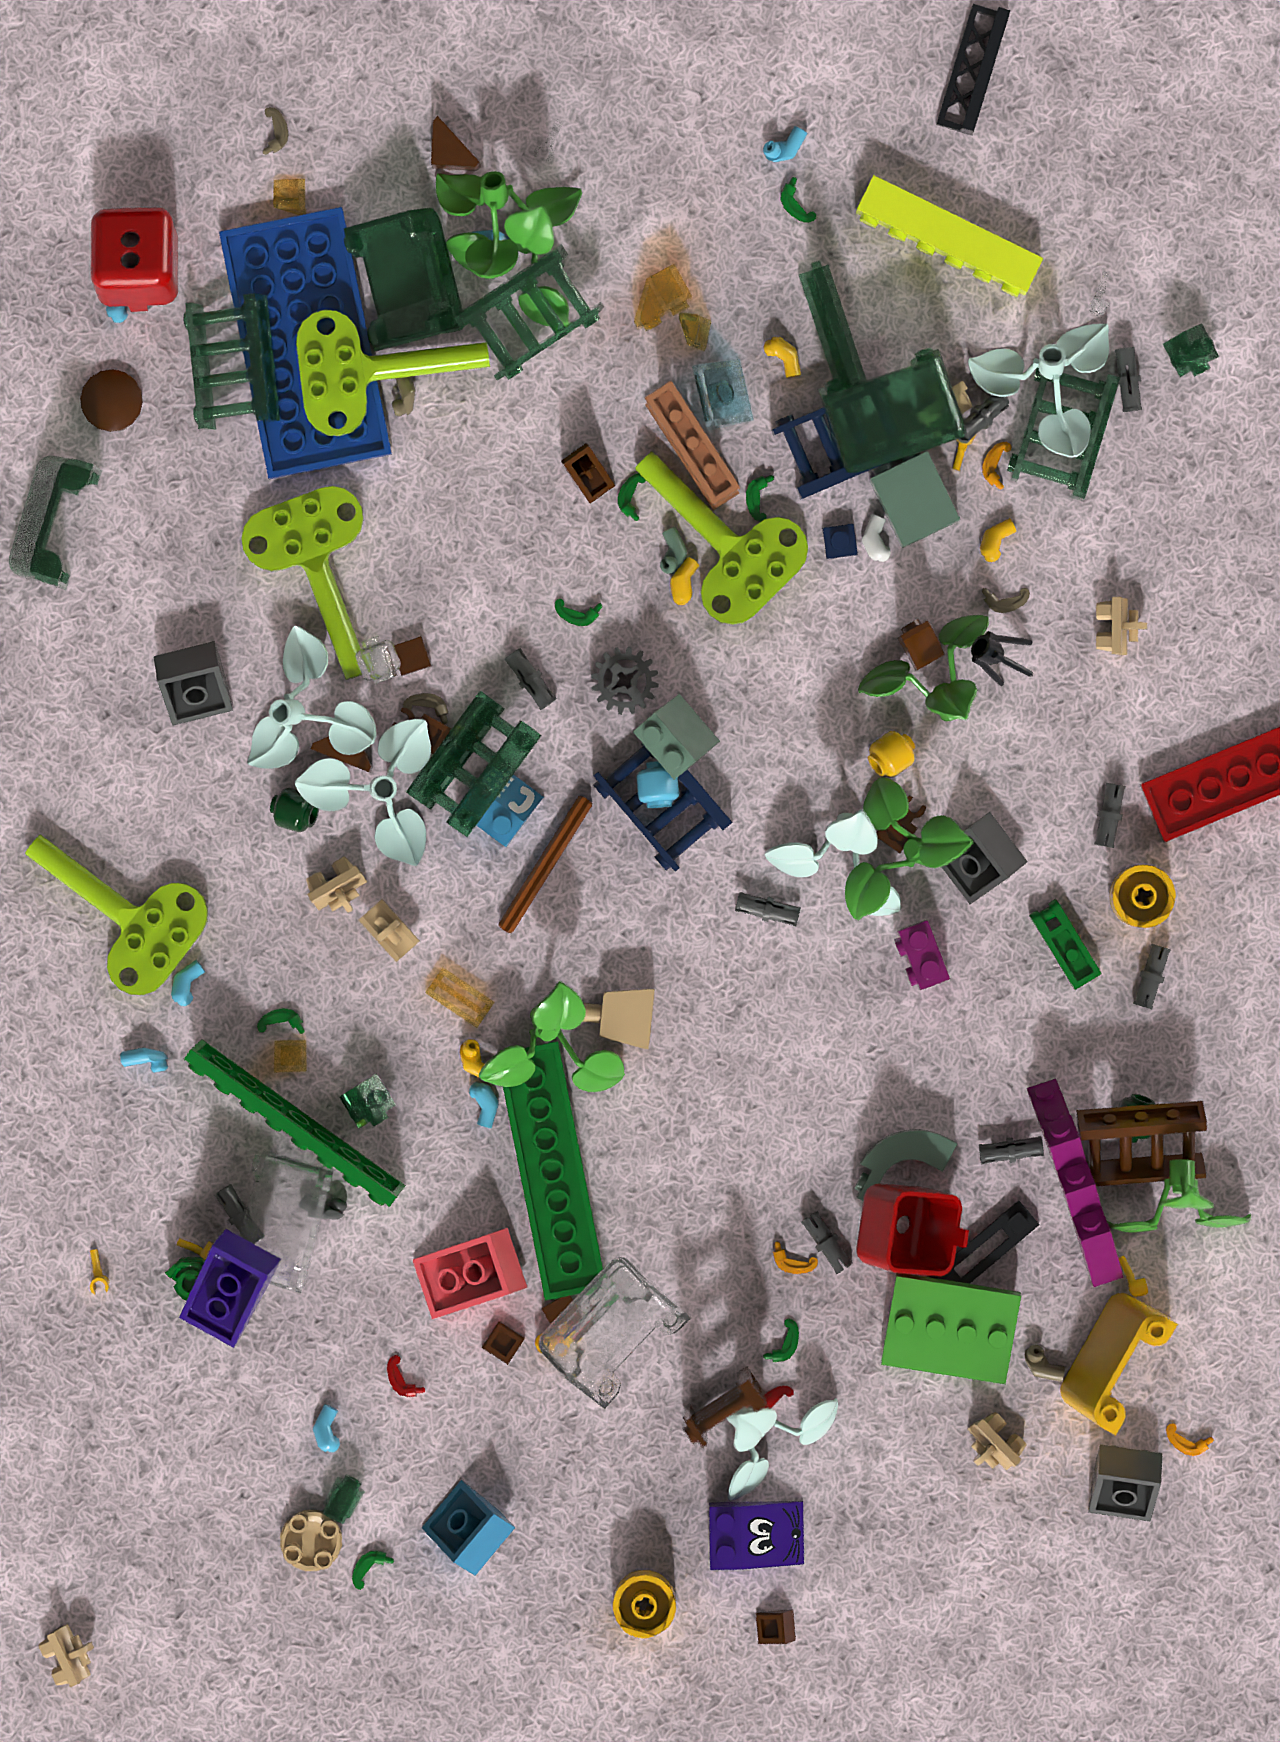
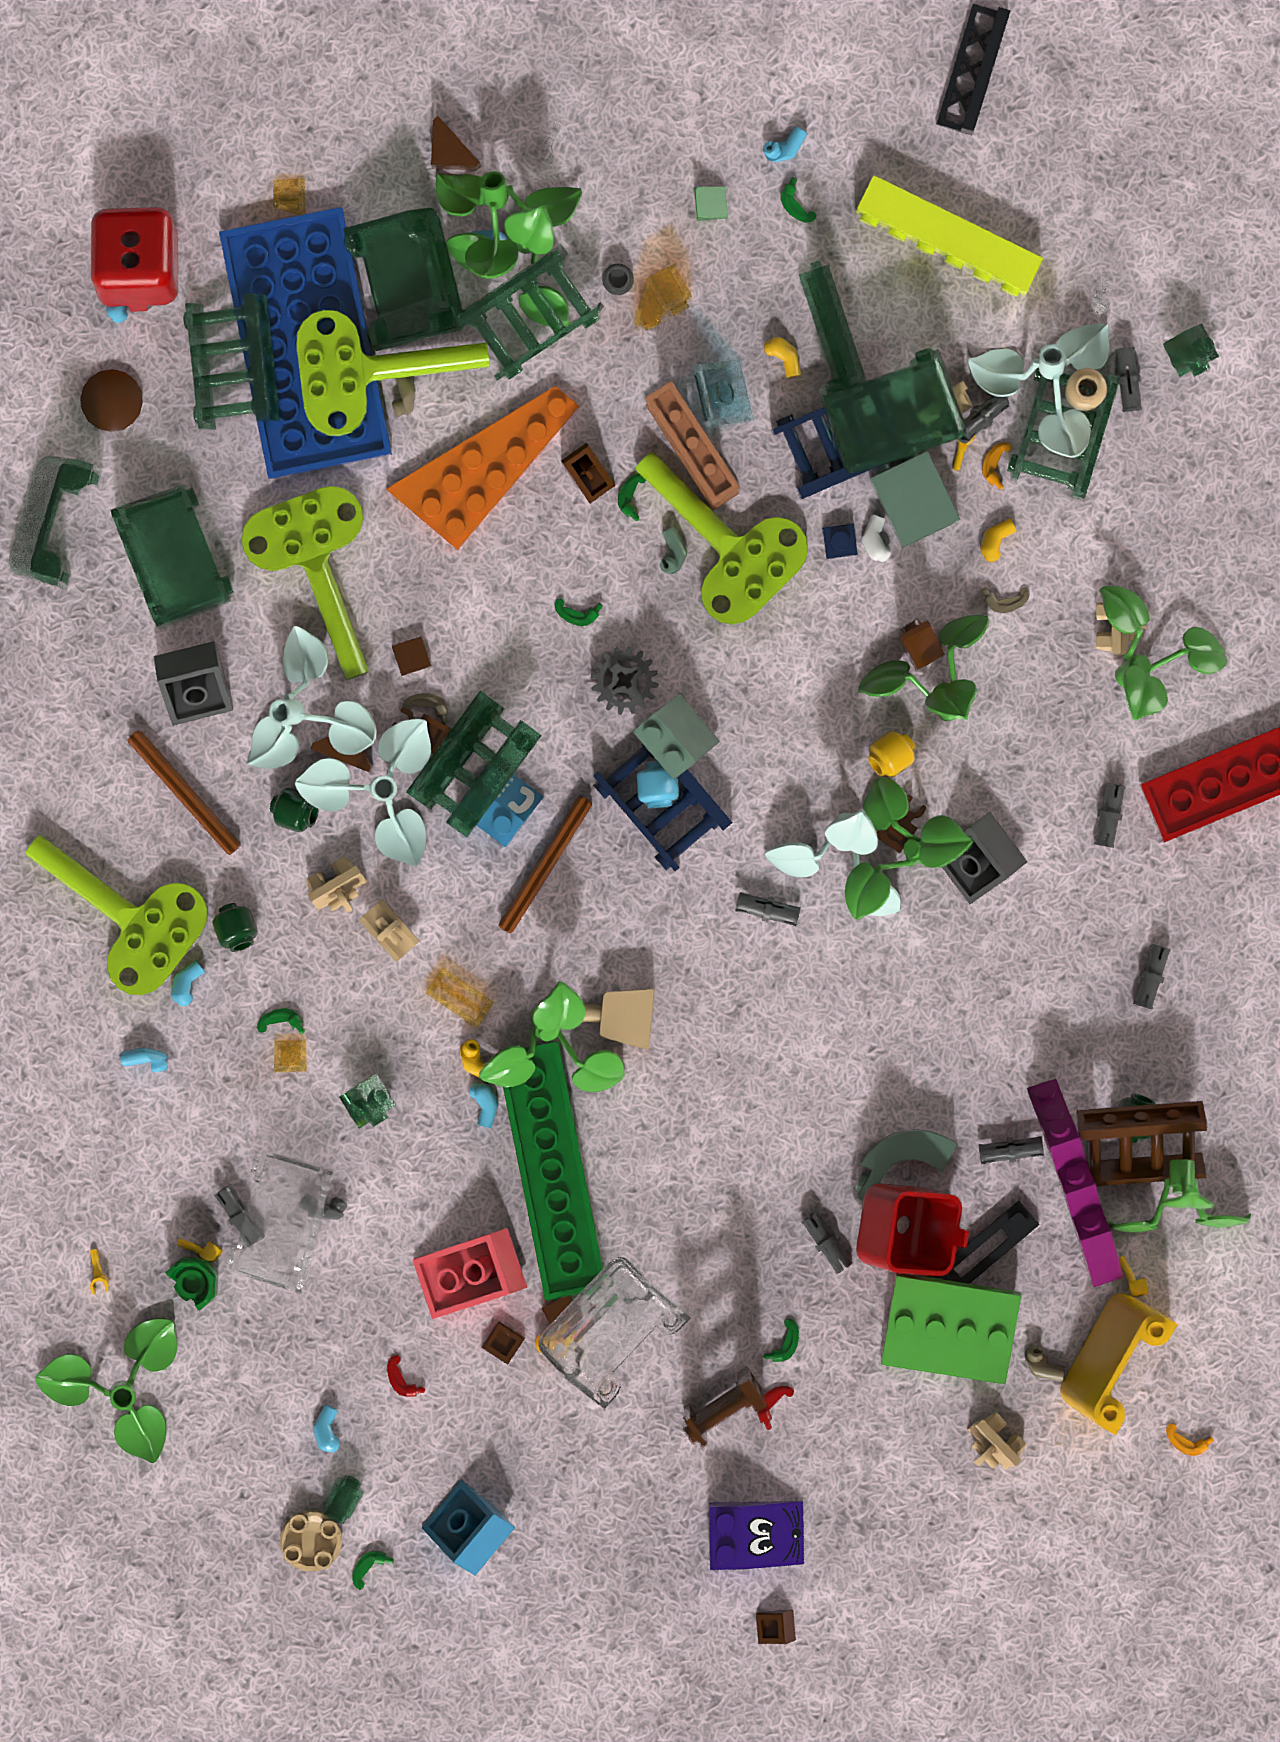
tan hips [38,1624,94,1687] -> none
dark purple slope [179,1229,281,1348] -> none
green plate [184,1039,406,1207] -> none
dark tan piece [262,107,289,155] -> none
clear head [355,636,401,685] -> none
dark grey pin [504,648,557,710] -> none
yellow brick [613,1570,676,1638] -> none
yellow arm [670,557,699,605] -> none
clear yellow slope [679,312,711,351] -> none
light aqua plant [727,1398,838,1501] -> none
green piece [746,475,774,522] -> none
light orange piece [773,1241,818,1274] -> none
magenta brick [894,920,950,990] -> none
black plant [971,631,1033,686] -> none
green plate [1029,899,1102,990] -> none
dark grey slope [1088,1444,1162,1522] -> none
yellow brick [1109,865,1176,928] -> none
none -> bright green plant [35,1318,177,1463]
none -> clear green windscreen [110,484,234,629]
none -> dark orange axle [128,730,241,855]
none -> dark green head [212,903,258,952]
none -> orange wing [386,386,579,550]
none -> dark grey plate [602,263,634,295]
none -> slope [694,187,728,221]
none -> tan head [1064,368,1107,411]
none -> bright green plant [1099,586,1227,721]

